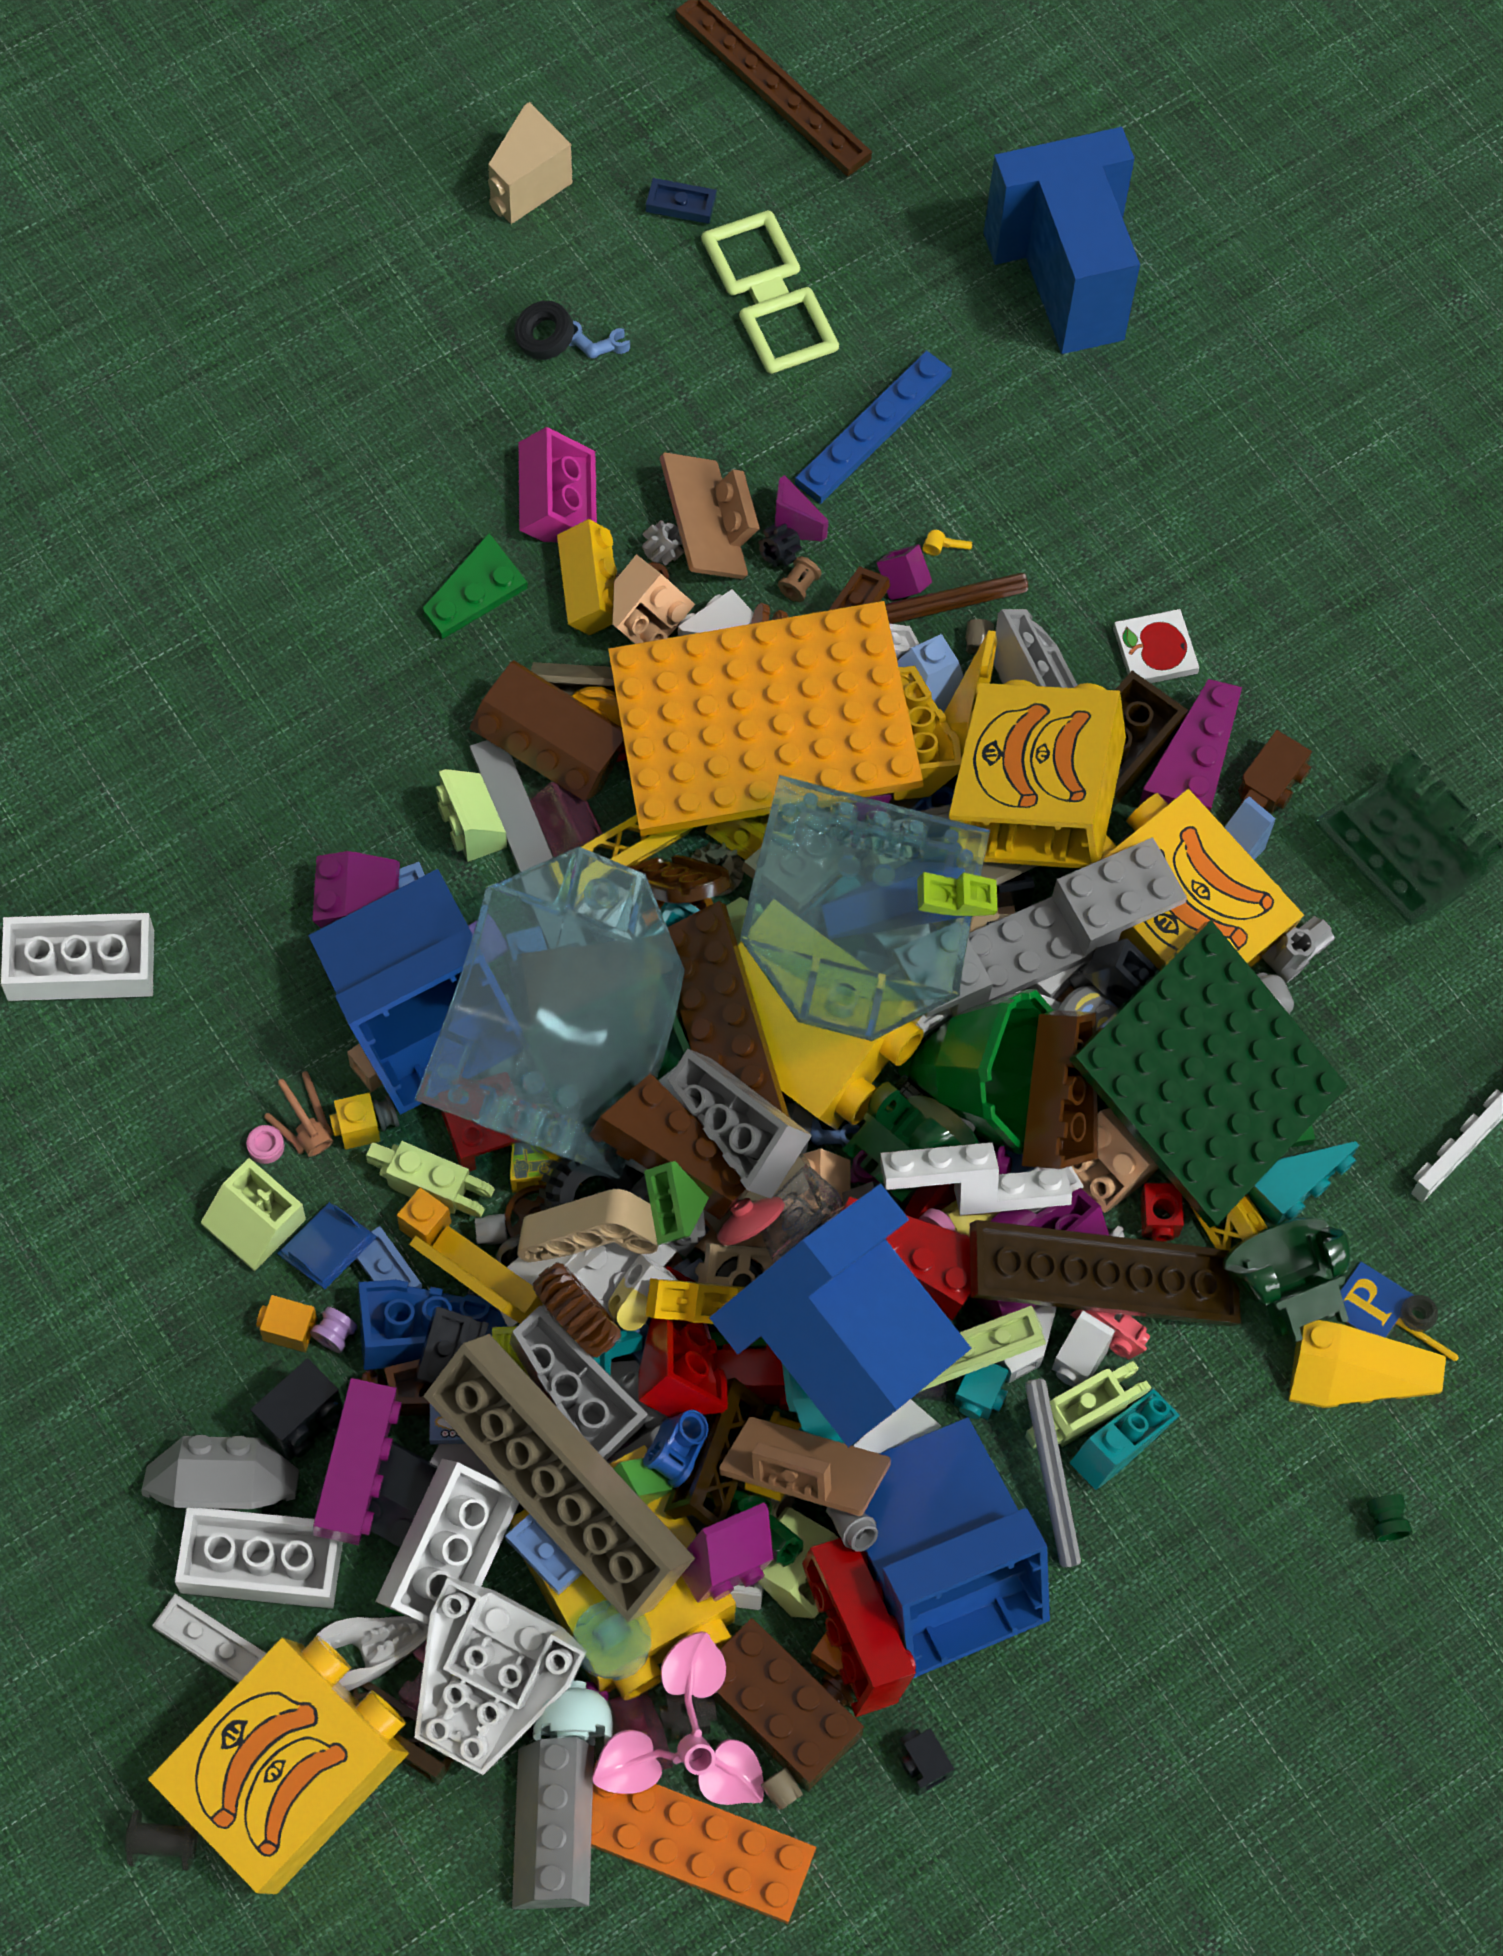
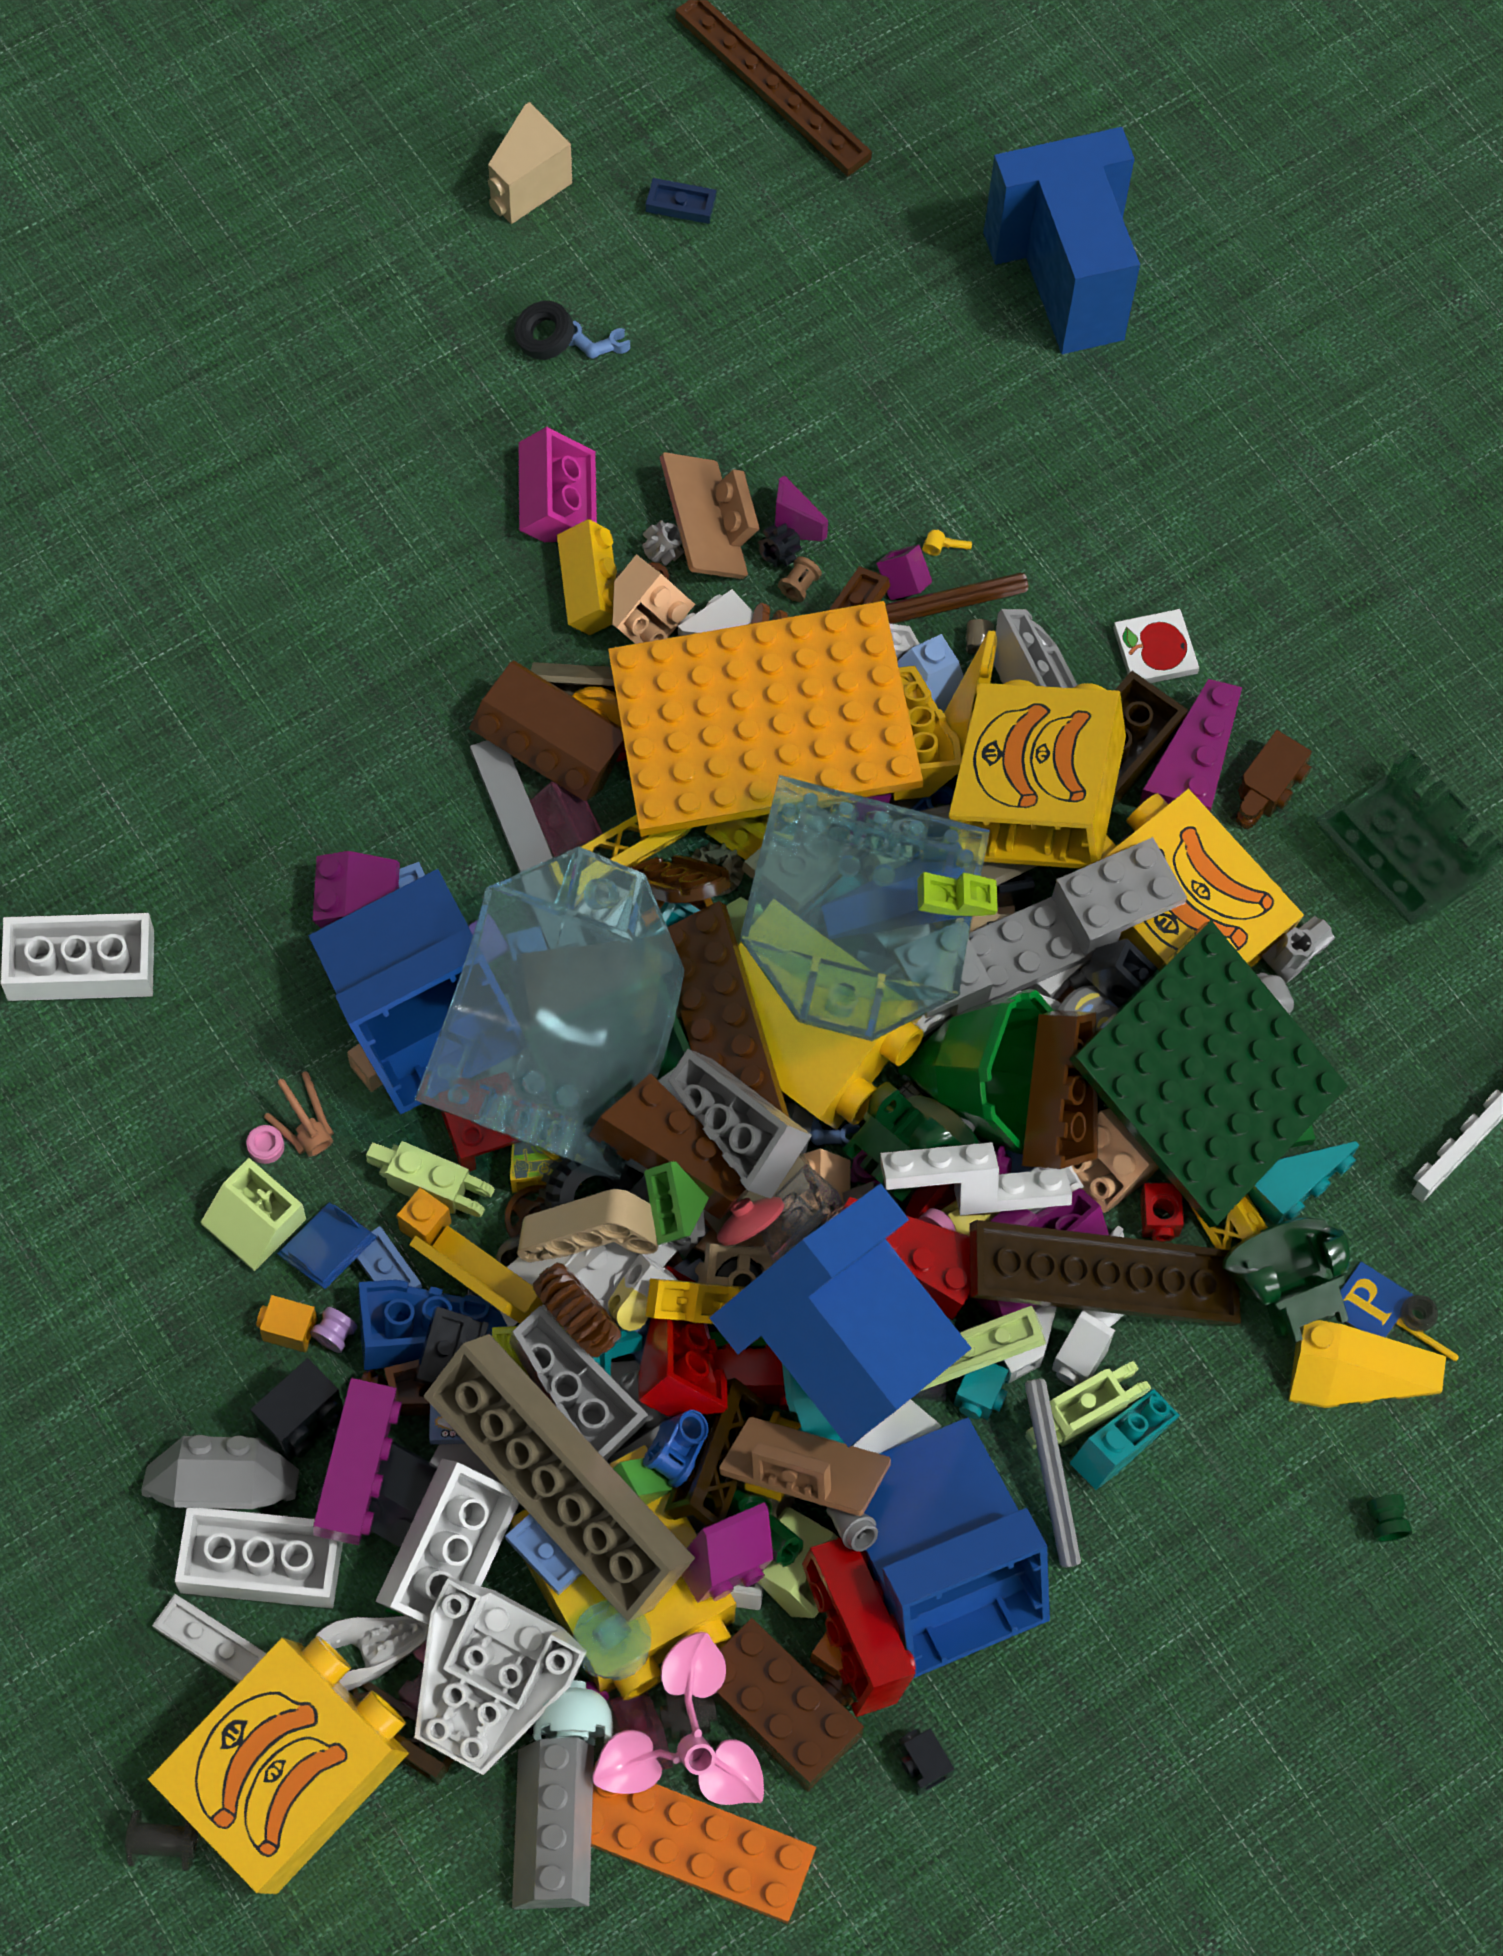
yellow brick [329,1092,381,1150] -> none
dark grey bush [372,1096,400,1132] -> none
green wing [422,533,528,640] -> none
yellowish green slope [436,769,507,862] -> none
light grey hose [475,1214,508,1245] -> none
yellowish green bar [701,210,839,374] -> none
dark tan hose [761,1767,803,1810] -> none
blue plate [795,351,952,504] -> none
coral hinge [1071,1309,1150,1360] -> none
medium blue slope [1224,797,1276,860] -> none

